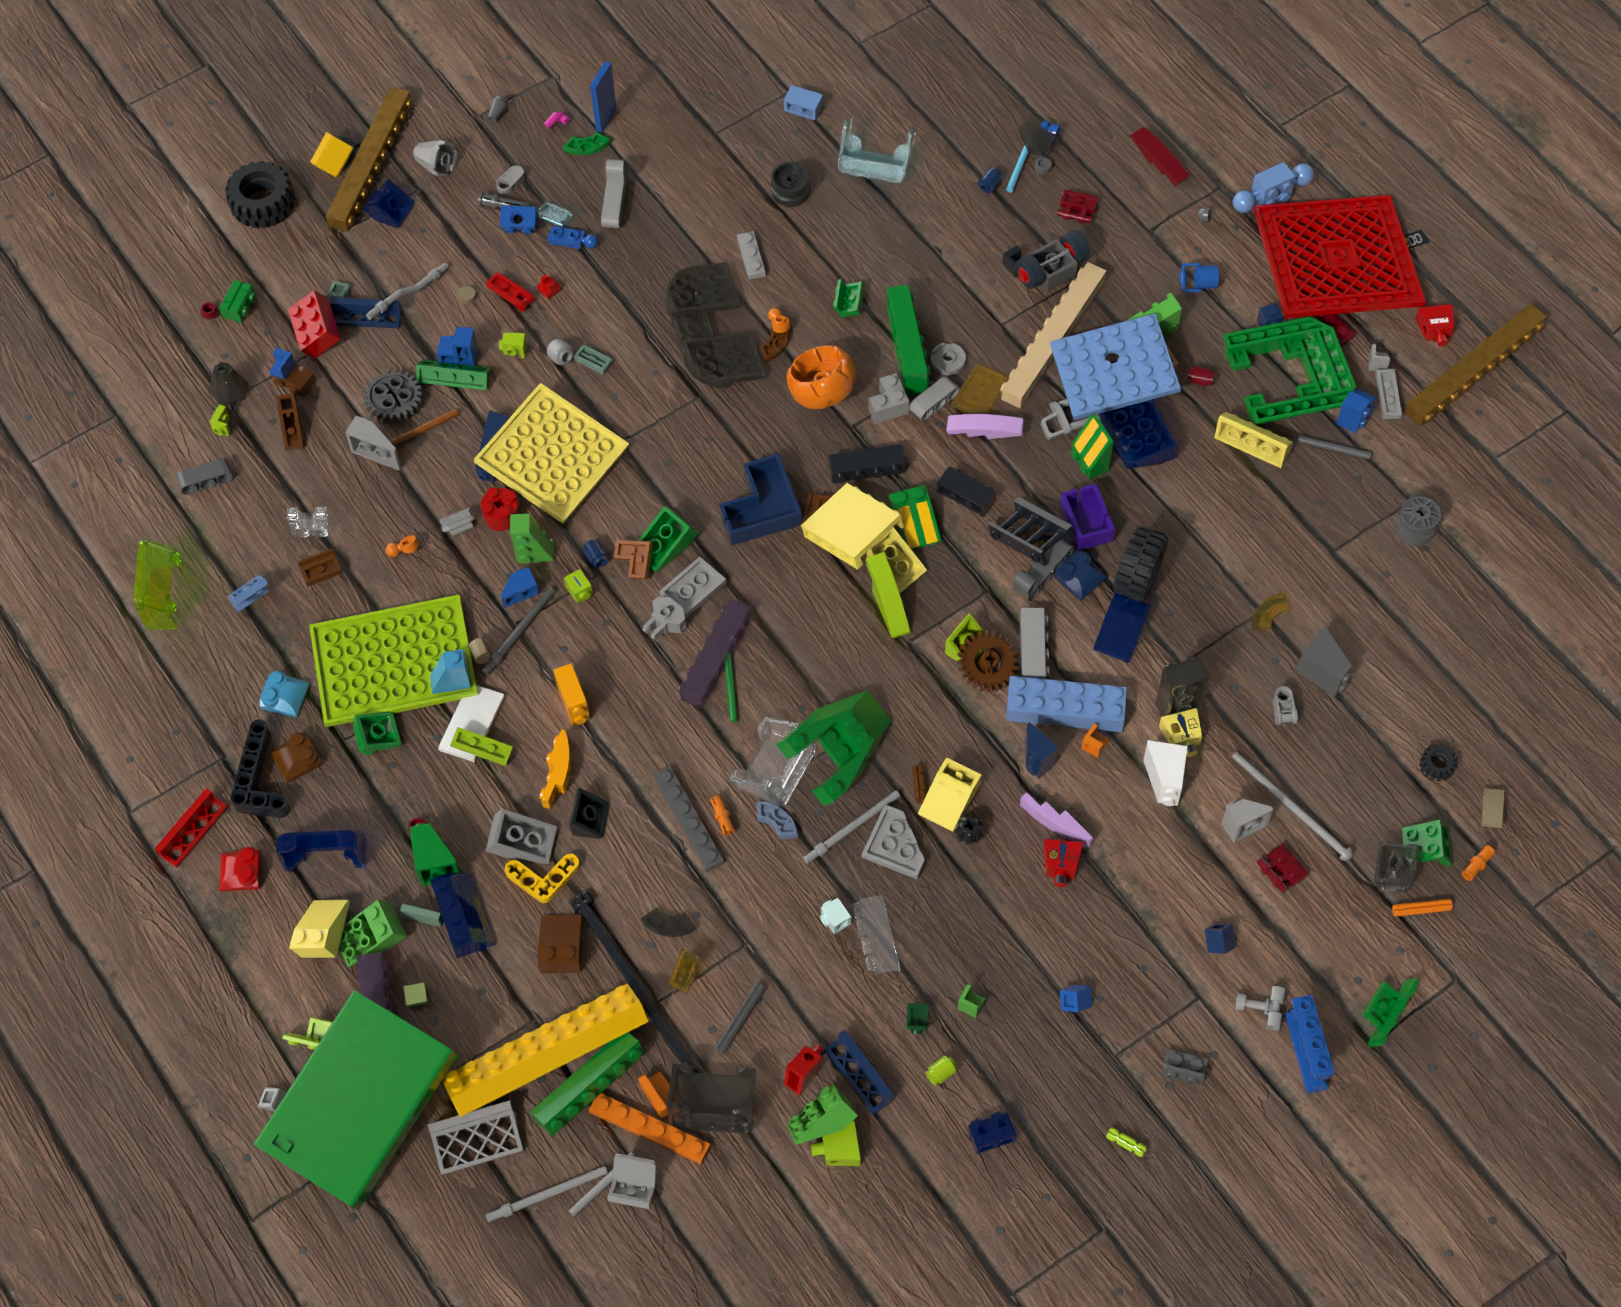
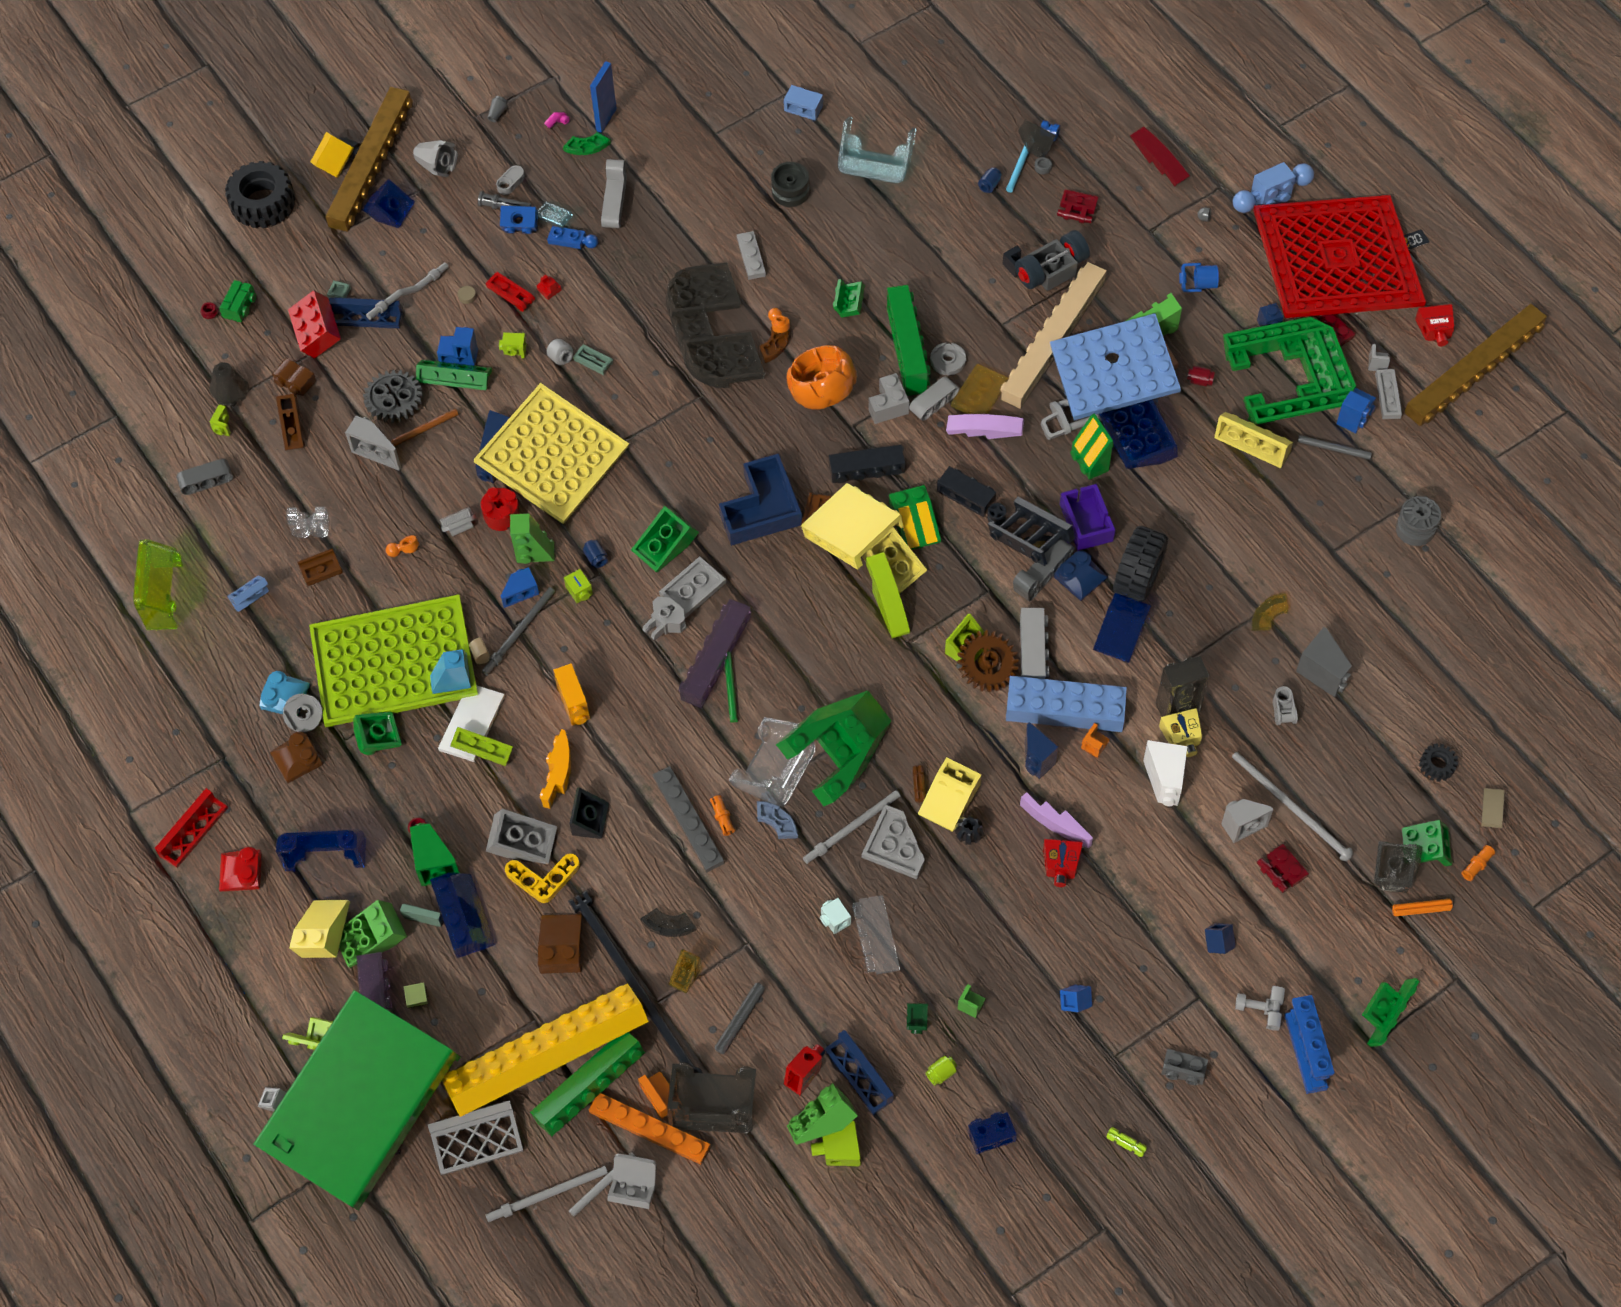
black beam [230,719,290,818] -> none
blue panel [269,347,296,380] -> none
dark orange plate [614,540,653,580] -> none
none -> light grey plate [283,694,322,733]
none -> black wheel [987,503,1006,526]

